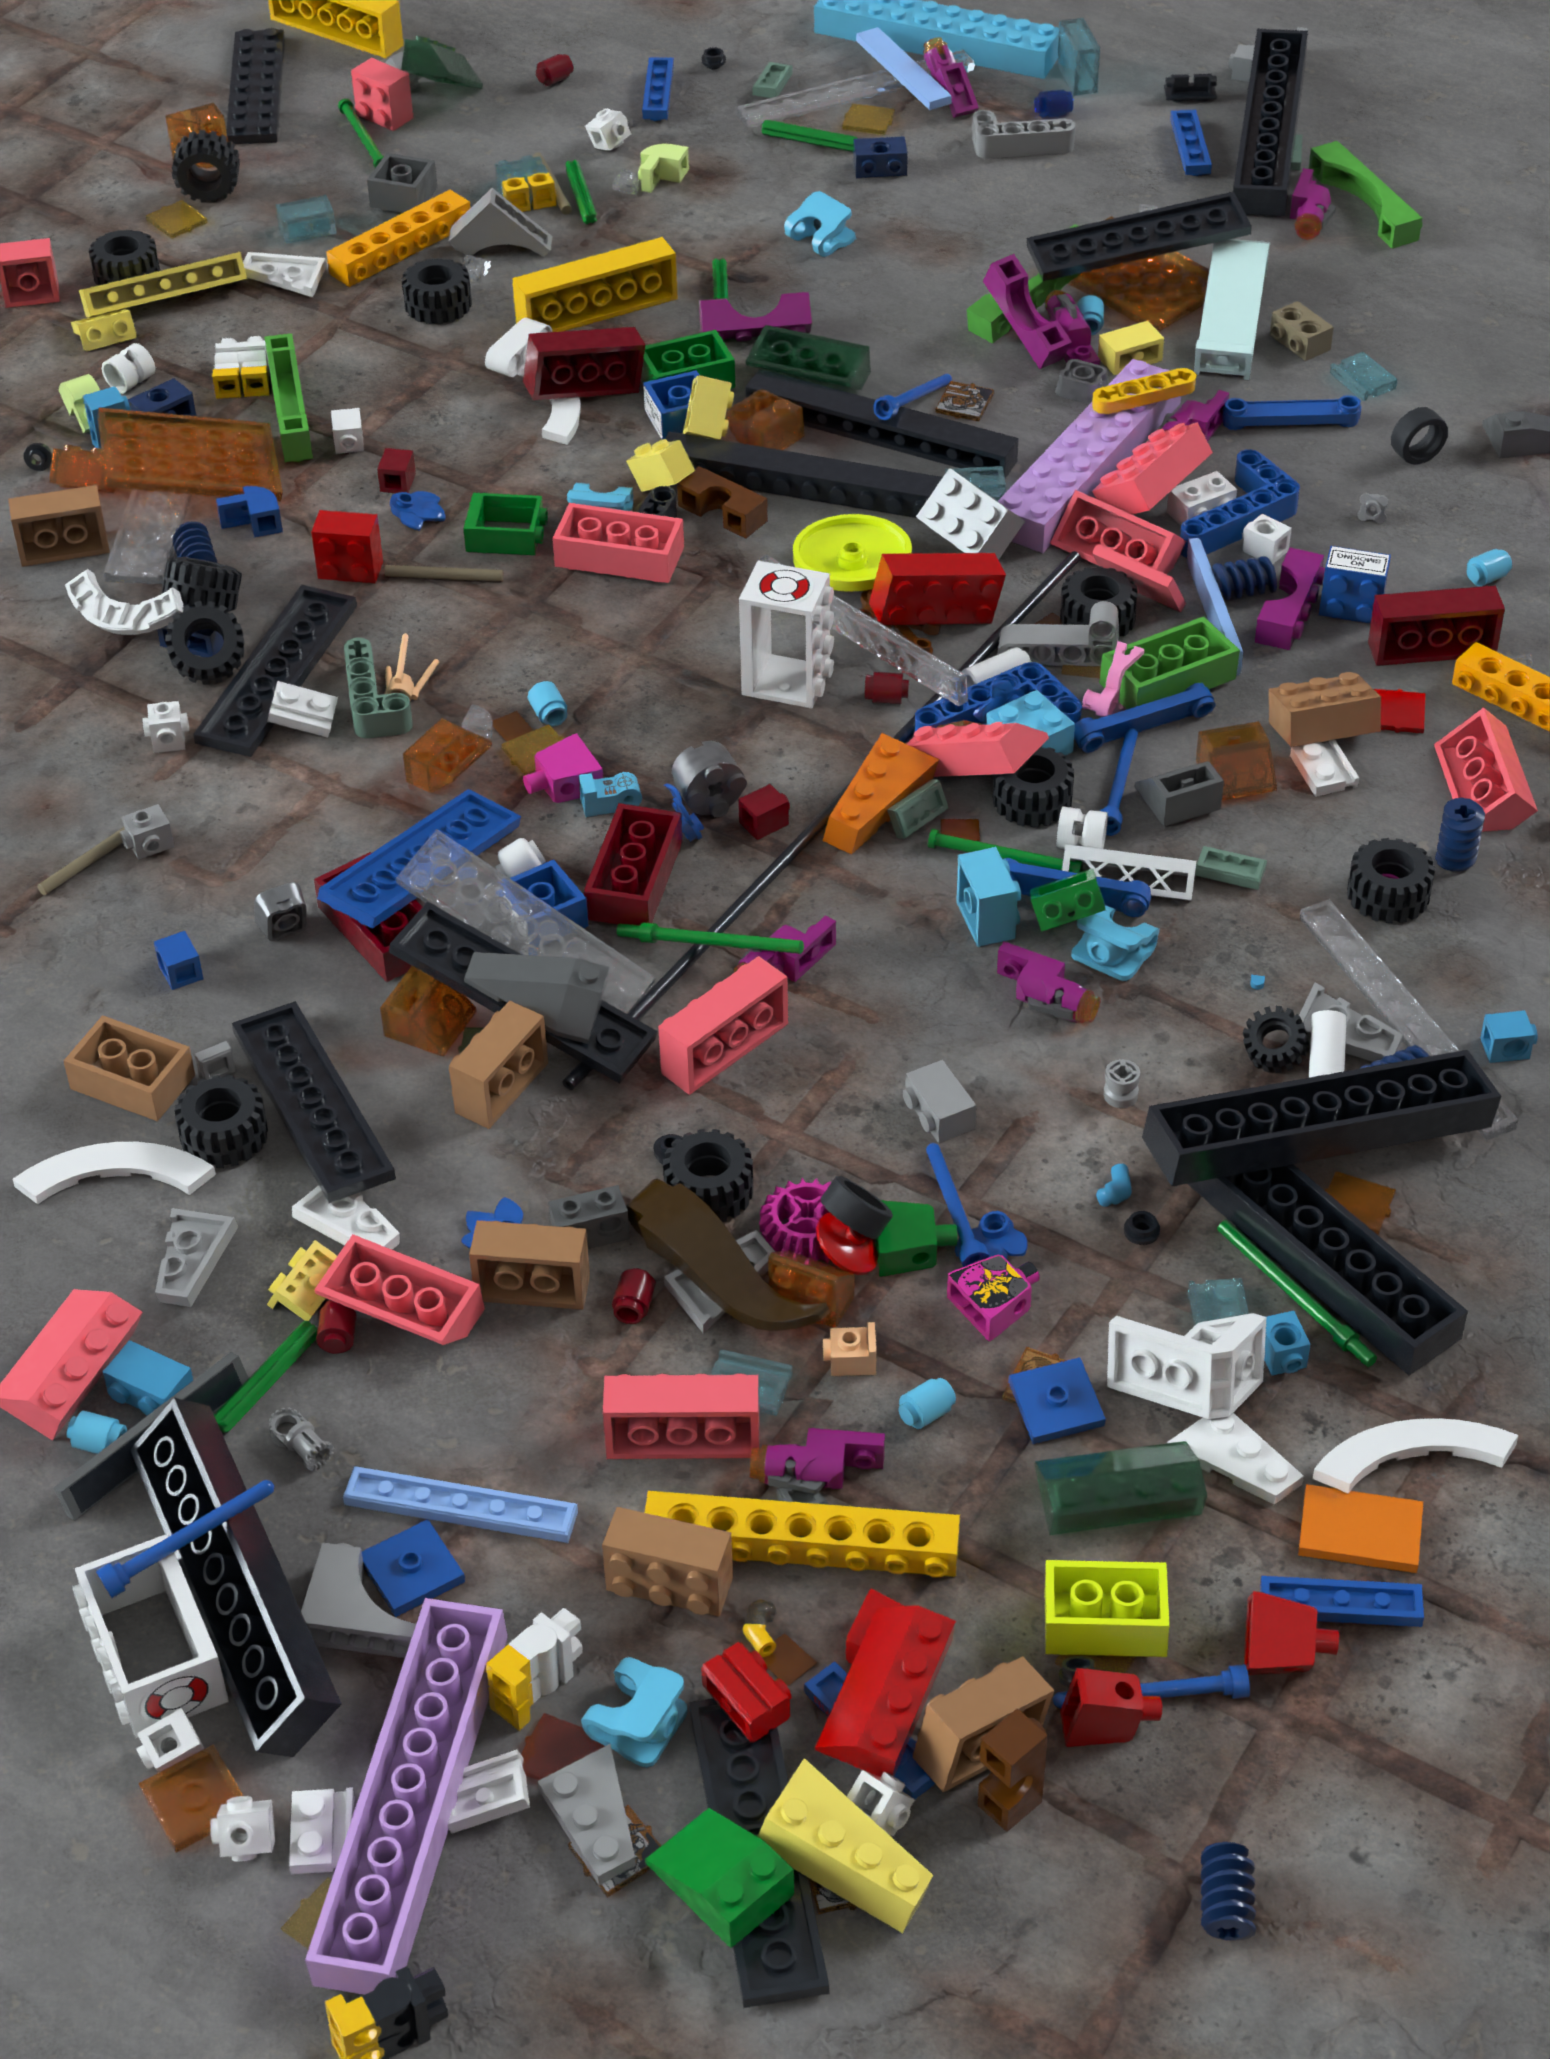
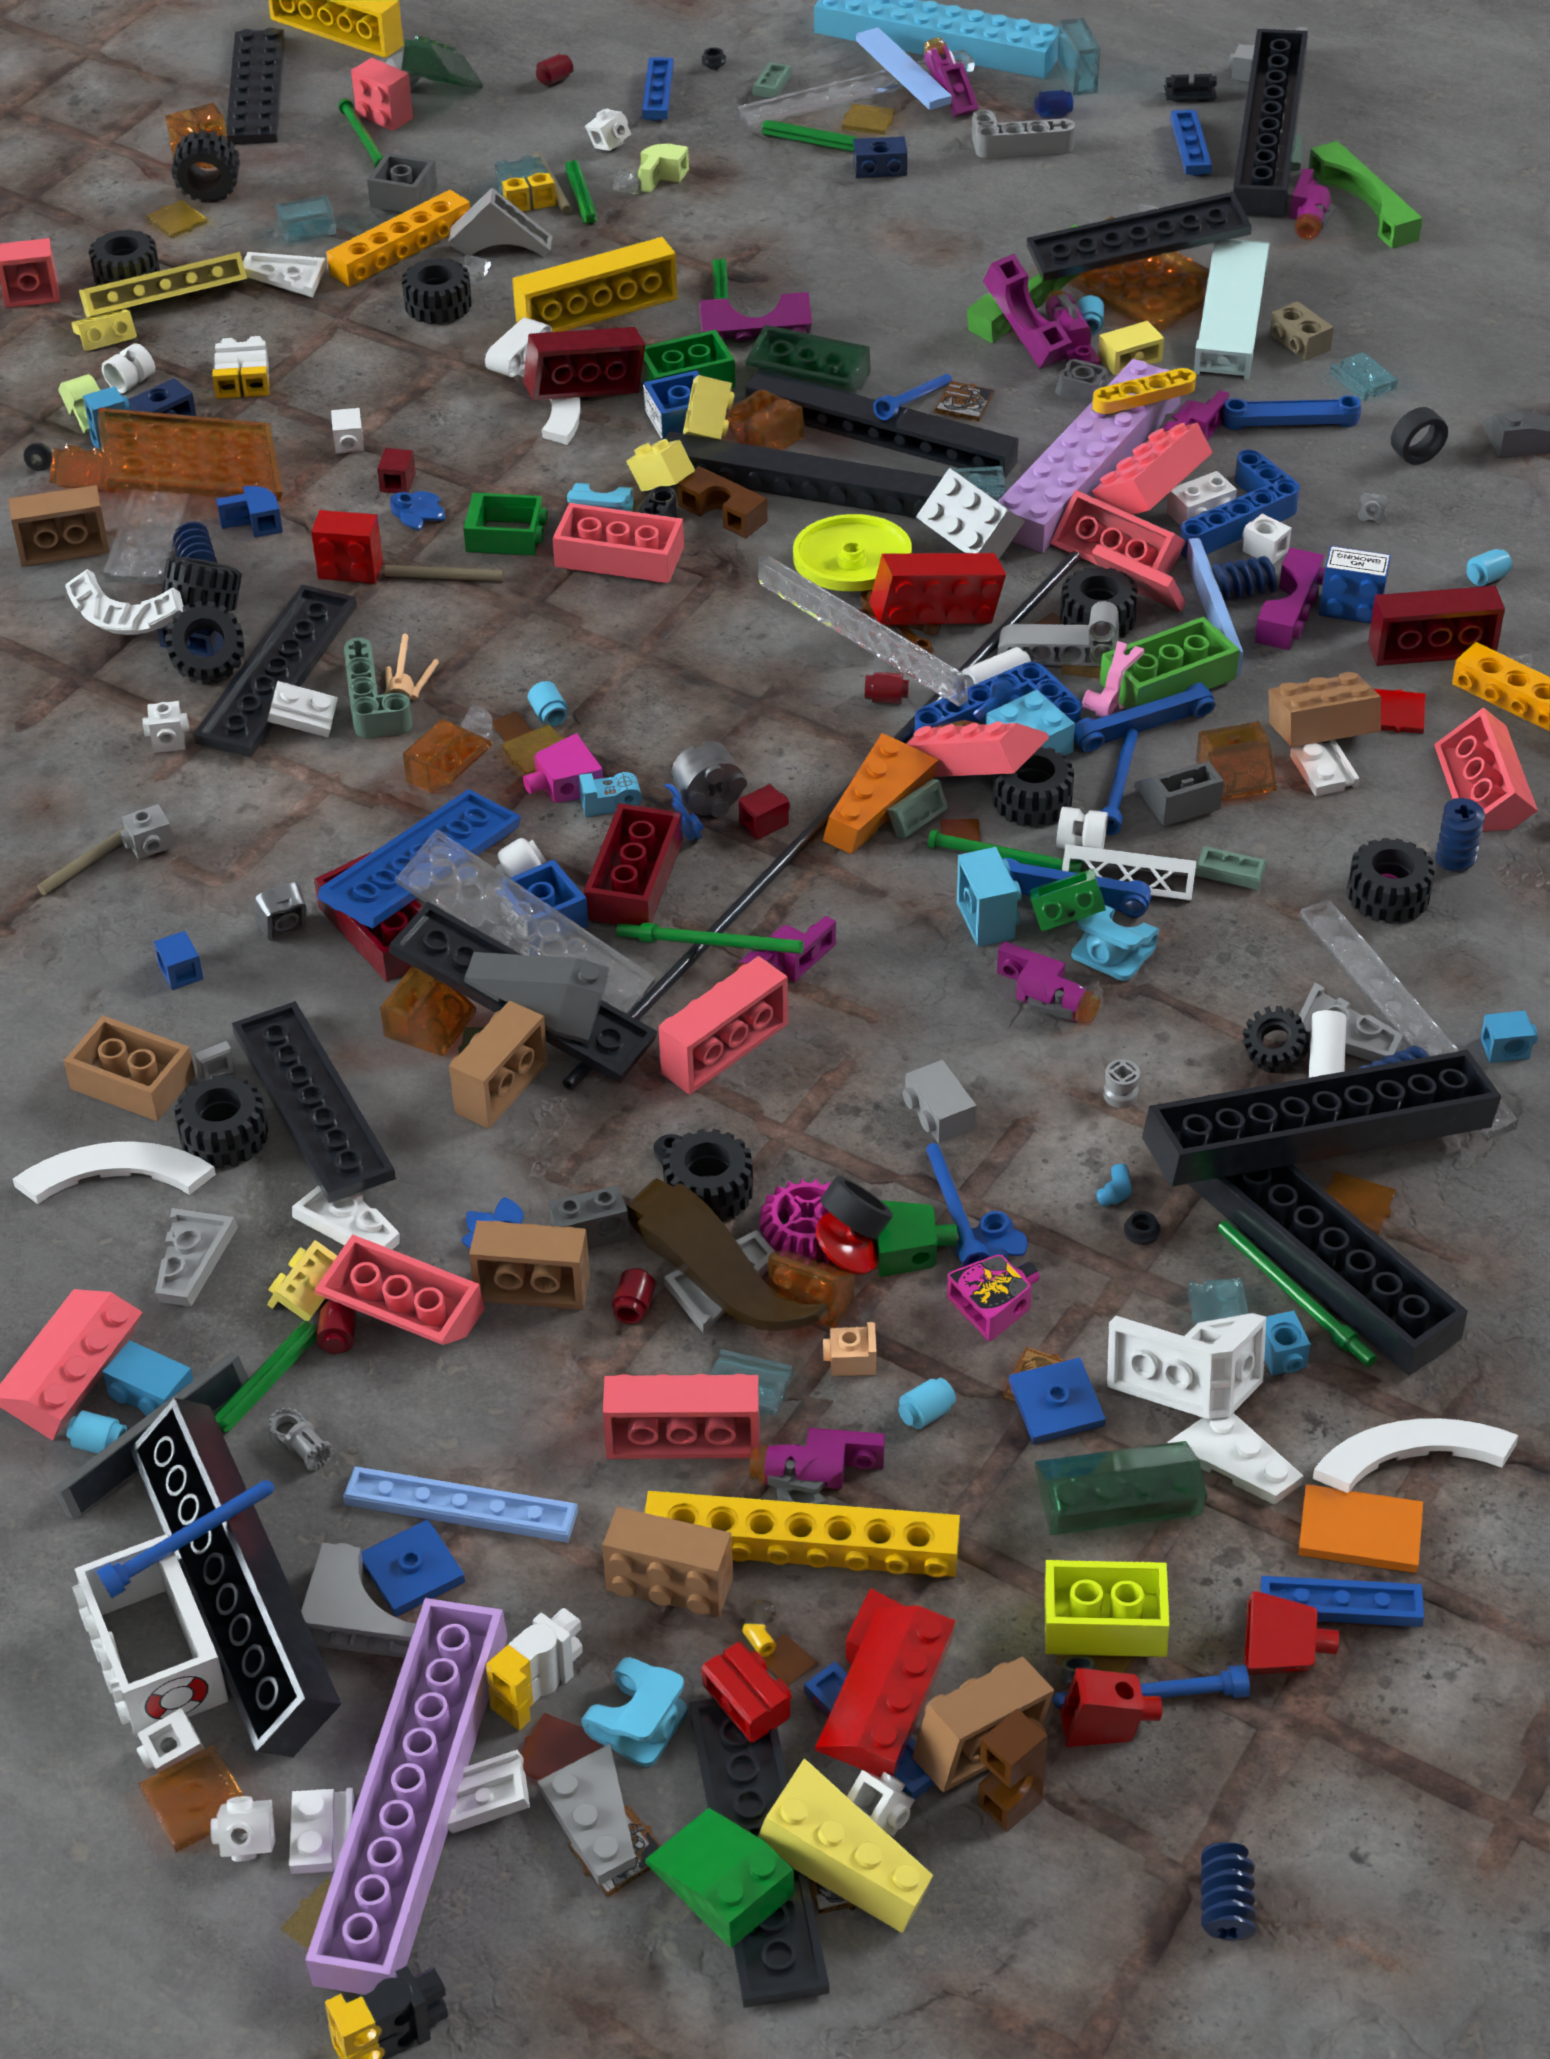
bright green arch [264,333,313,462] -> none
white hose [739,561,834,708] -> none
medium azure piece [784,191,856,257] -> none
dark azure piece [1250,975,1265,990] -> none

